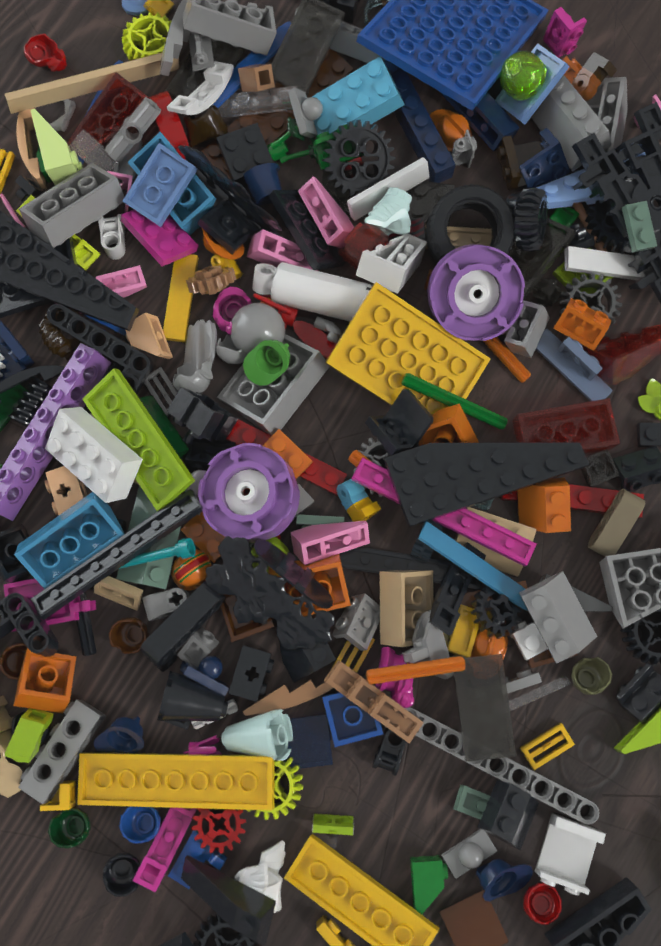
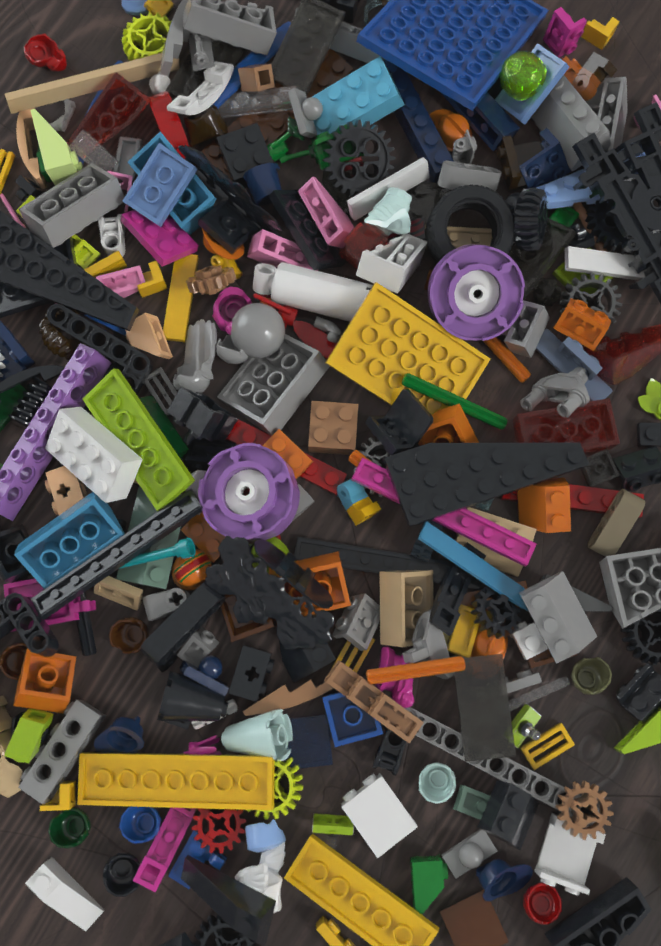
light grey piece [105,97,161,162] -> none
bright green piece [243,340,290,386] -> none
bright pink slope [290,521,370,565] -> none
sand green plate [296,514,344,529] -> none
sand green plate [622,201,657,253] -> none
none -> white slope [25,857,105,931]
none -> yellow tile [84,251,127,278]
none -> yellow panel [137,261,167,298]
none -> white tile [149,71,172,95]
none -> light blue hair [245,819,286,853]
none -> medium nougat brick [308,401,358,455]
none -> white panel [341,773,418,858]
none -> light aqua hair [419,762,456,804]
none -> light grey beam [437,161,502,192]
none -> lime piece [502,703,542,748]
none -> light grey connector [520,367,590,418]
none -> medium nougat gear [555,781,614,840]
none -> yellow panel [581,17,620,50]

